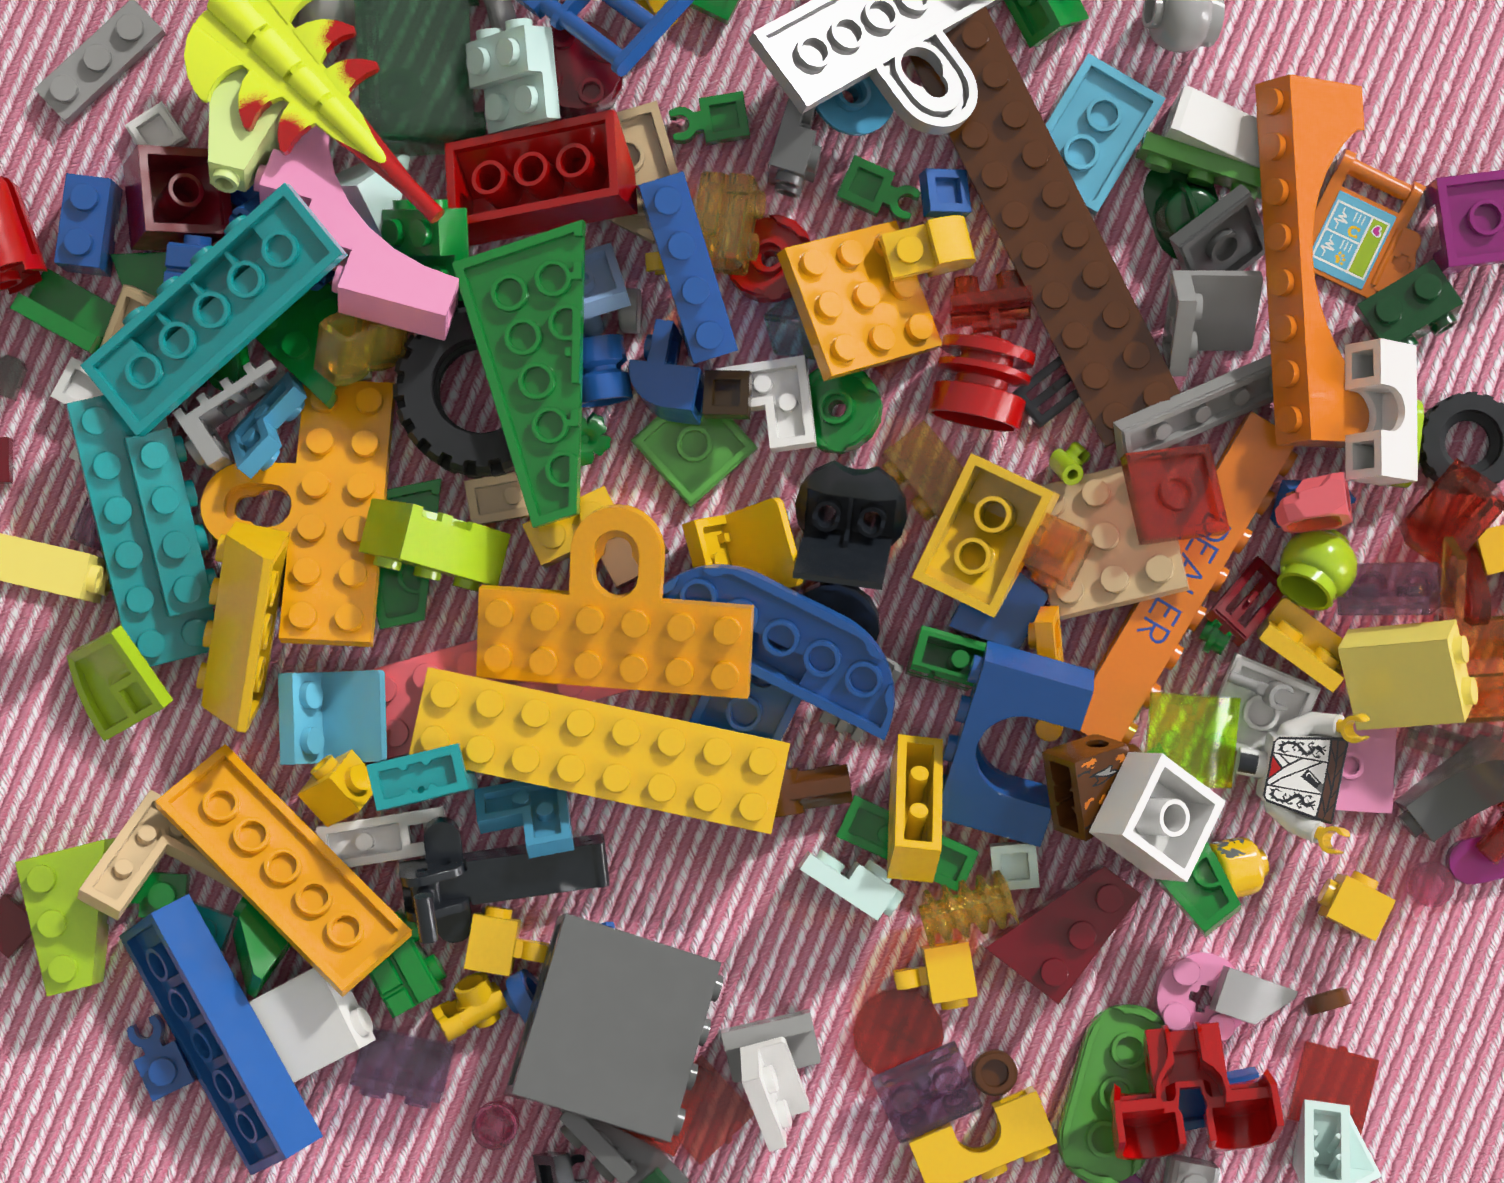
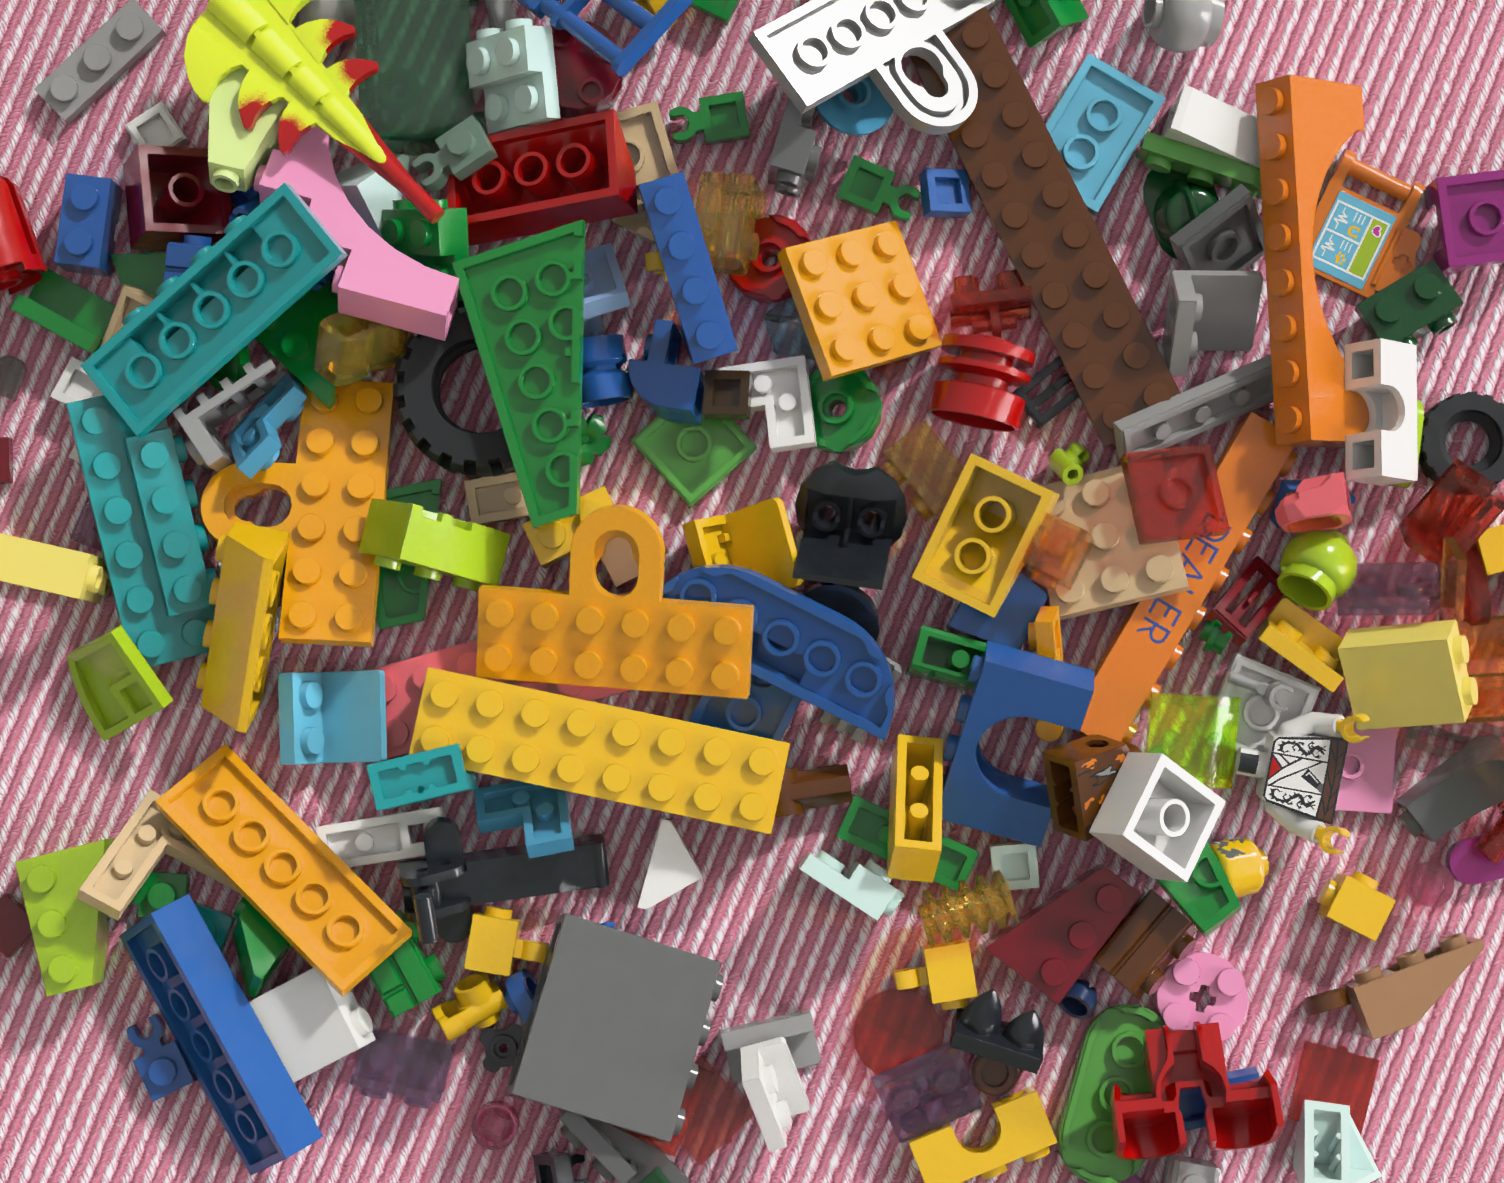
yellow brick [297,749,373,827] -> none
light grey tile [618,288,642,334] -> none
yellow brick [879,215,976,281] -> none
light grey slope [1209,965,1298,1025] -> none
none -> sand green plate [412,115,498,192]
none -> black plate [479,1023,524,1073]
none -> white slope [637,818,703,910]
none -> black tile [950,989,1044,1074]
none -> dark blue hinge [1059,979,1098,1019]
none -> reddish brown brick [1093,889,1198,1000]
none -> medium nougat slope [1344,932,1484,1040]

